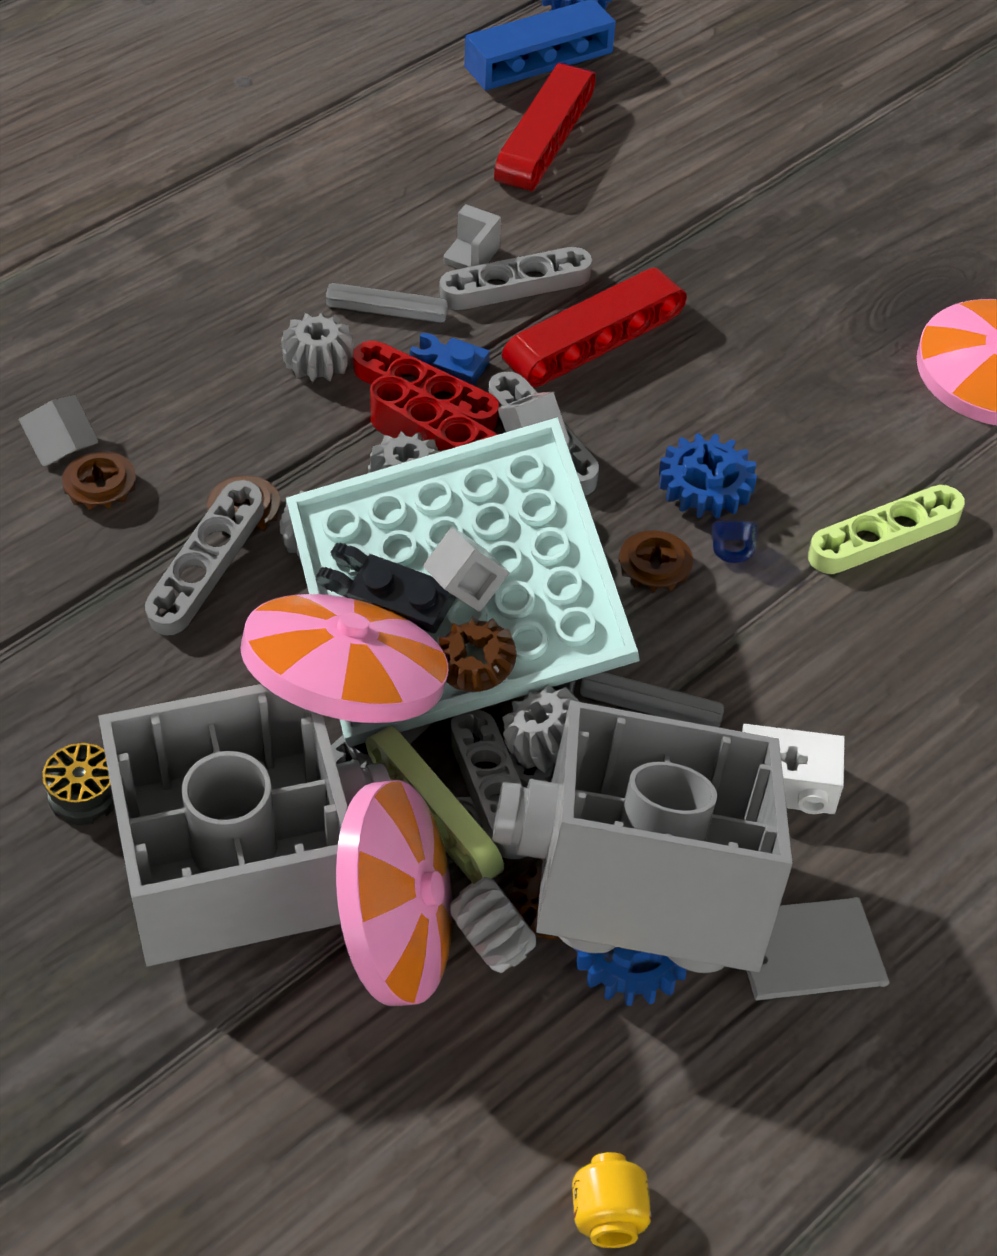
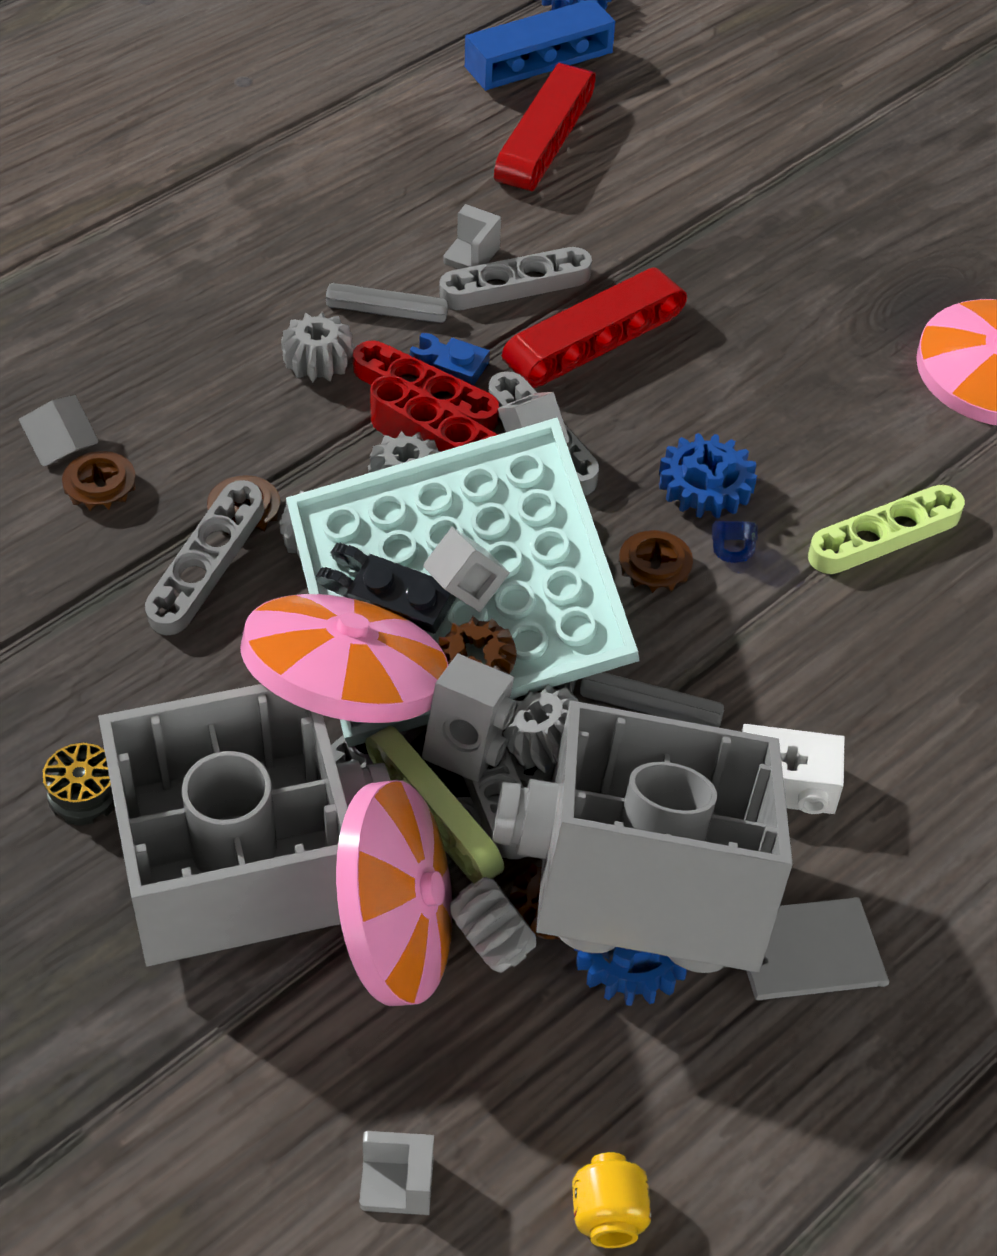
none -> light grey panel [359,1131,434,1215]
none -> light grey brick [422,653,516,782]

